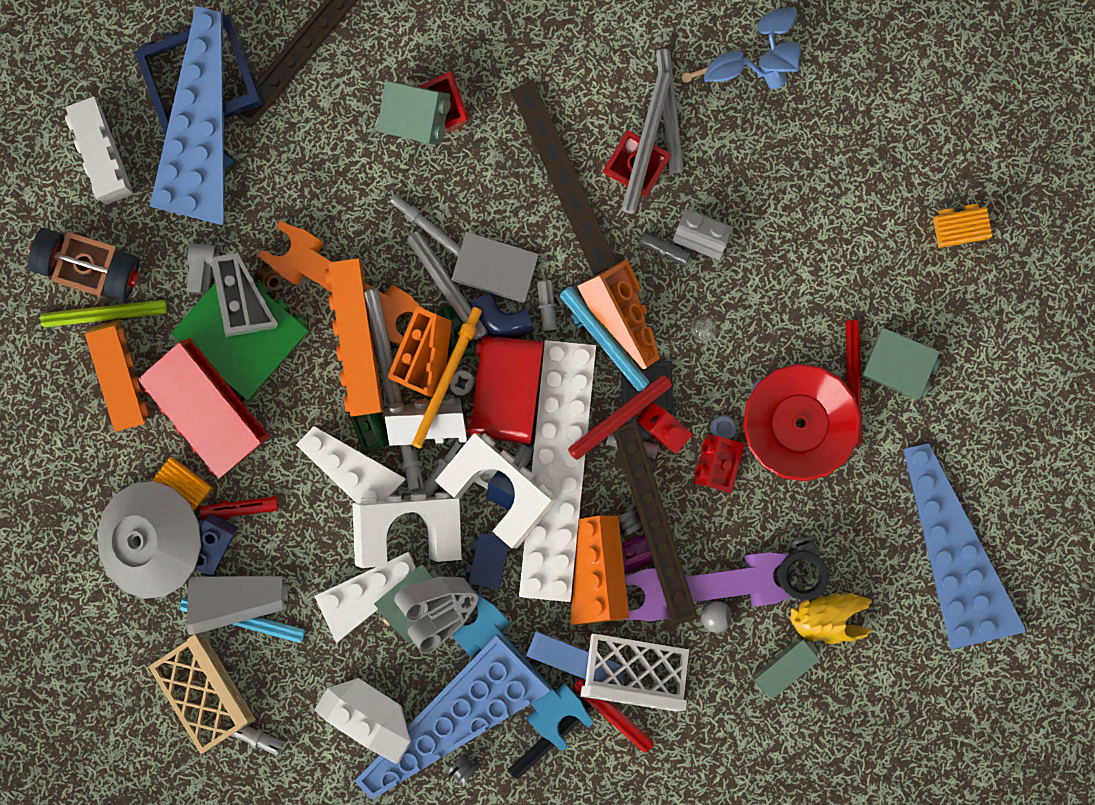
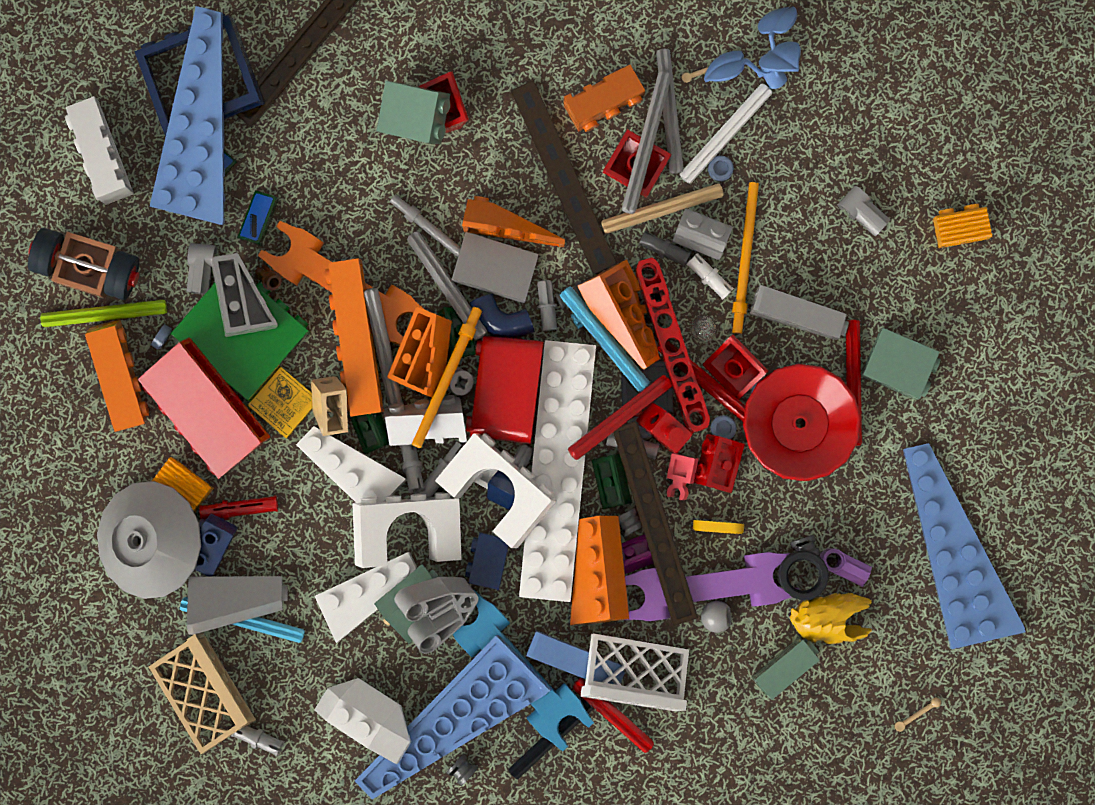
none -> sand blue tile [151,324,173,350]
none -> slope [237,190,279,246]
none -> yellow tile [248,367,312,439]
none -> tan torso [311,376,348,436]
none -> orange wedge [462,196,565,247]
none -> orange wedge [564,65,645,132]
none -> dark green slope [592,454,632,509]
none -> tan axle [601,184,724,234]
none -> red piece [635,257,710,433]
none -> red axle [657,341,745,422]
none -> coral plate [667,453,699,500]
none -> white axle [680,84,772,184]
none -> white pin [686,253,734,300]
none -> yellow tile [693,520,744,534]
none -> red slope [702,334,768,400]
none -> sand blue tile [708,156,734,182]
none -> light orange bar [732,182,759,334]
none -> light grey slope [749,285,849,340]
none -> medium lavender piece [820,548,872,587]
none -> light grey piece [837,186,890,236]
none -> tan hinge [895,697,941,732]

